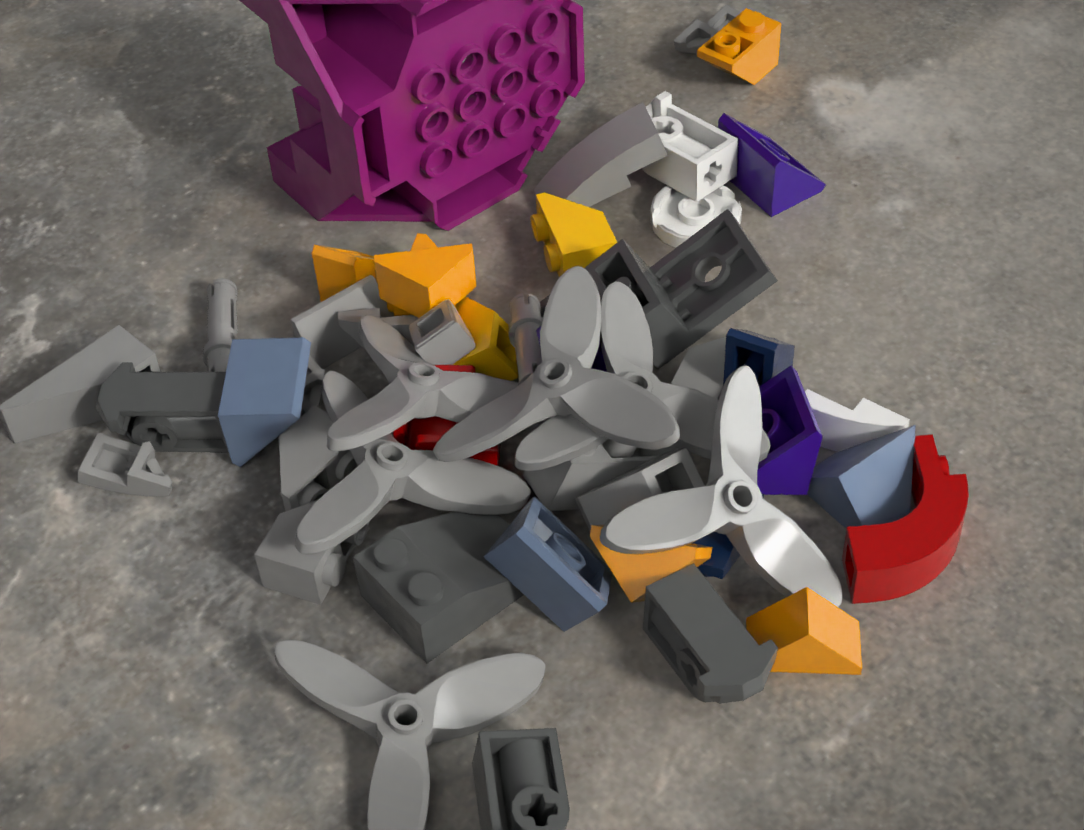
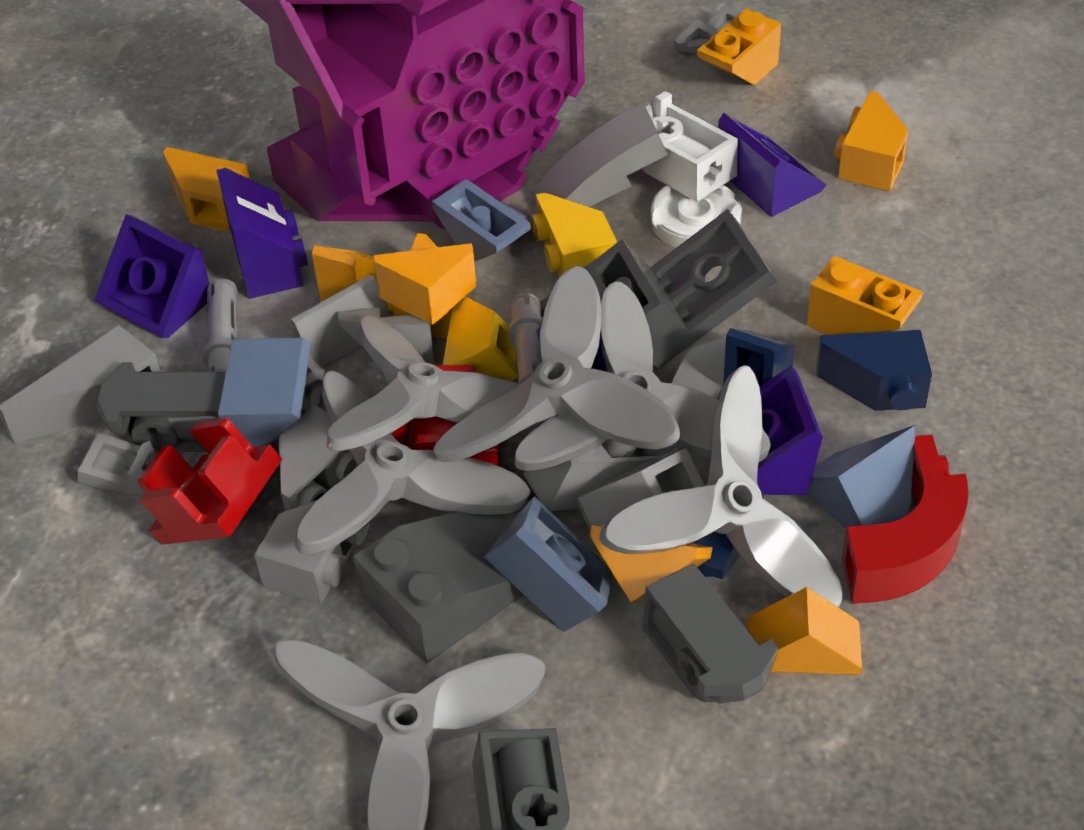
light grey slope [409,298,476,365] -> none
white slope [805,389,910,452] -> none
none -> dark purple slope [94,214,209,338]
none -> red panel [138,418,282,545]
none -> light orange slope [163,147,250,232]
none -> dark purple slope [216,168,308,299]
none -> sand blue slope [432,179,532,261]
none -> light orange slope [806,256,923,335]
none -> dark blue slope [816,330,932,411]
none -> light orange slope [834,91,908,192]

